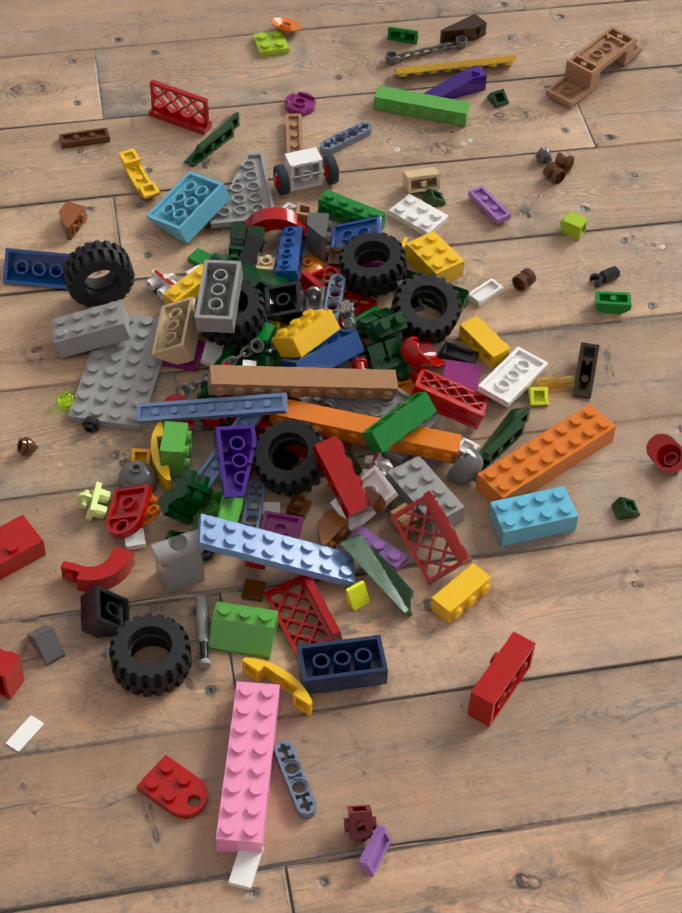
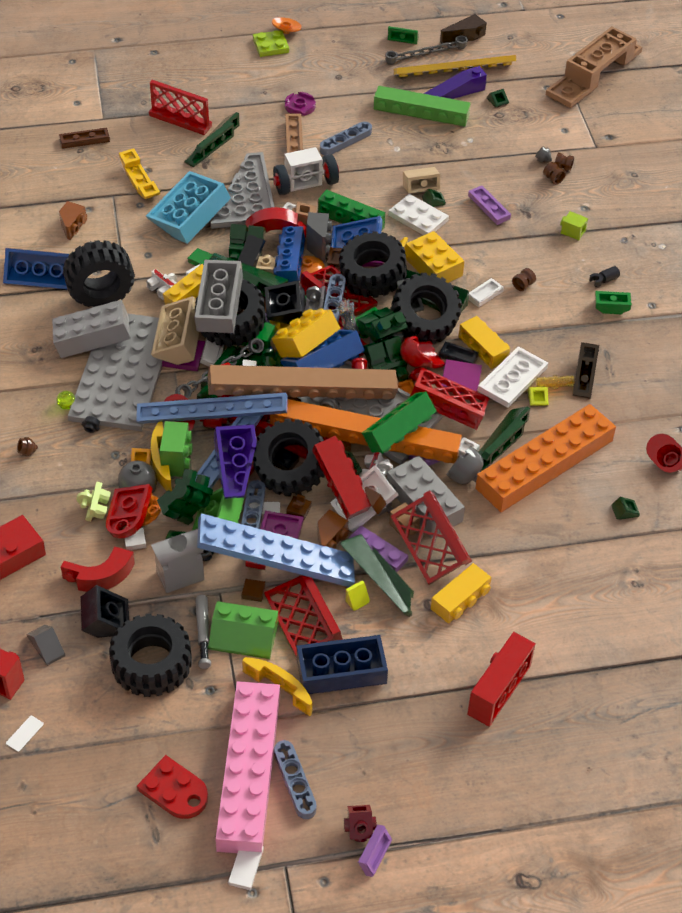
medium azure brick [488,486,578,547] -> none

